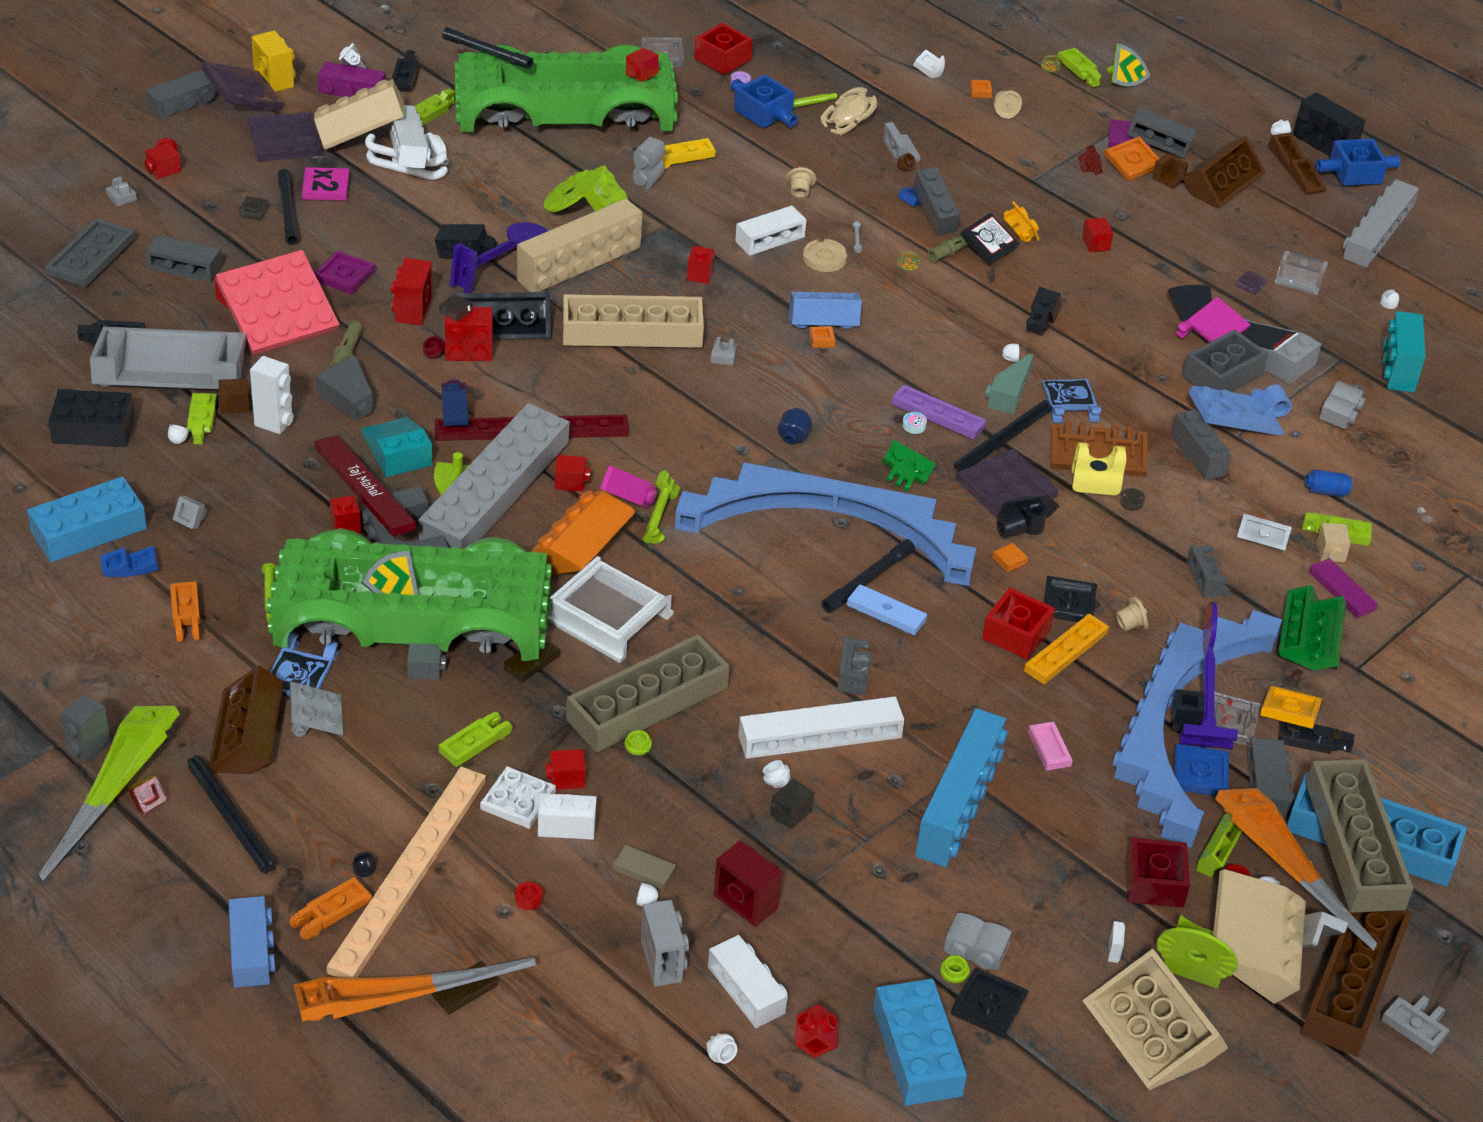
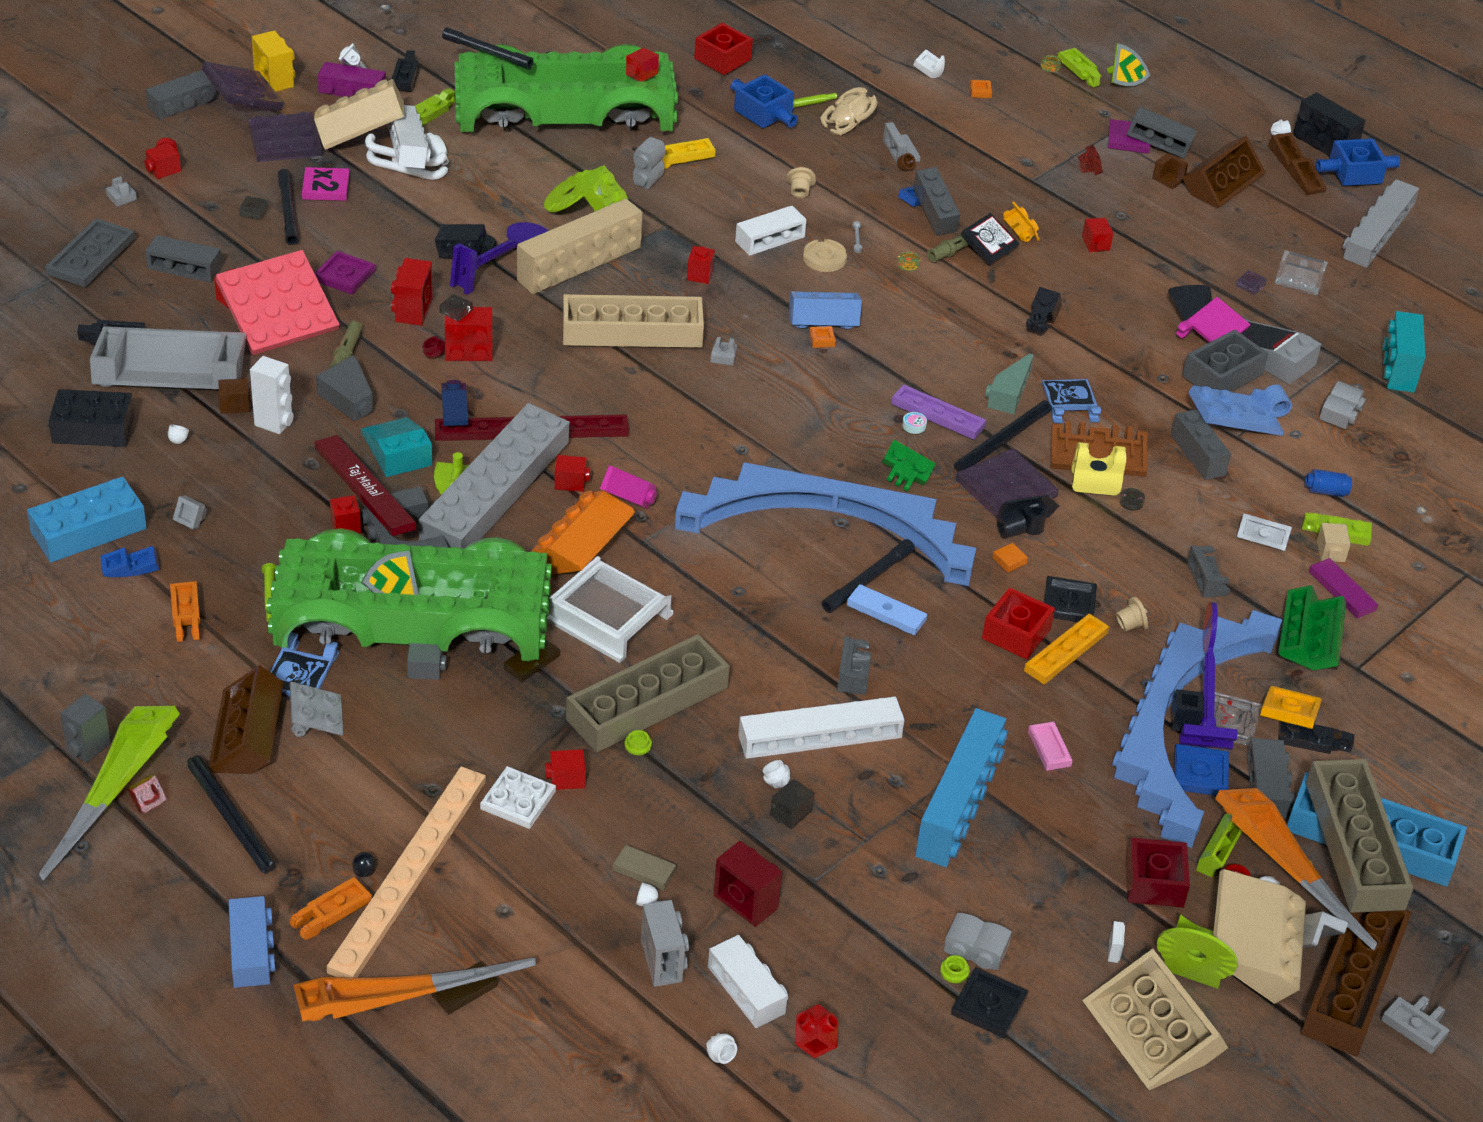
lime hinge [187,393,217,444] -> none
lime hinge [439,712,513,767] -> none
black slope [456,292,551,340] -> none
red tile [515,882,543,910] -> none
white brick [538,793,596,840] -> none
clear tile [641,38,685,67] -> none
lime hinge [643,470,680,544] -> none
lavender tile [730,71,751,84] -> none
dark blue head [777,408,812,444] -> none
dark azure brick [873,979,967,1106] -> none
tan piece [994,90,1022,119] -> none
white hinge [1002,344,1019,362] -> none
orange tile [1104,136,1160,181] -> none
white hinge [1380,289,1399,309] -> none

